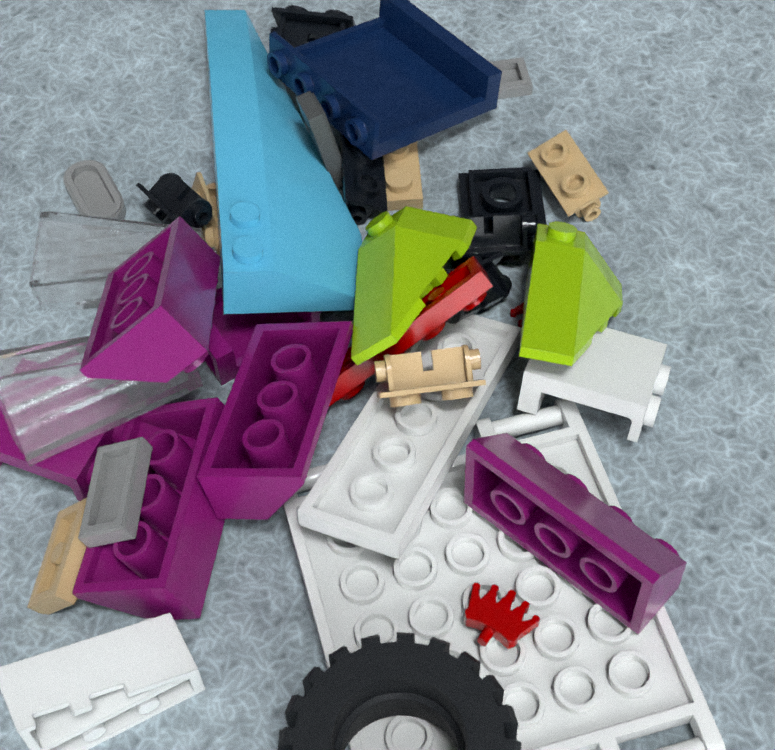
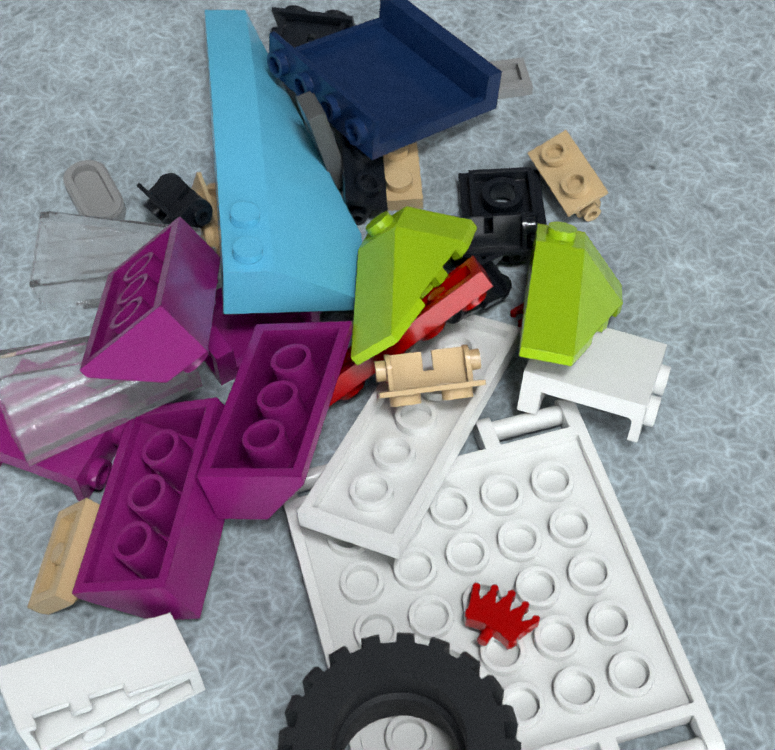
light grey tile [78,437,153,548] -> none
magenta slope [464,433,687,635] -> none

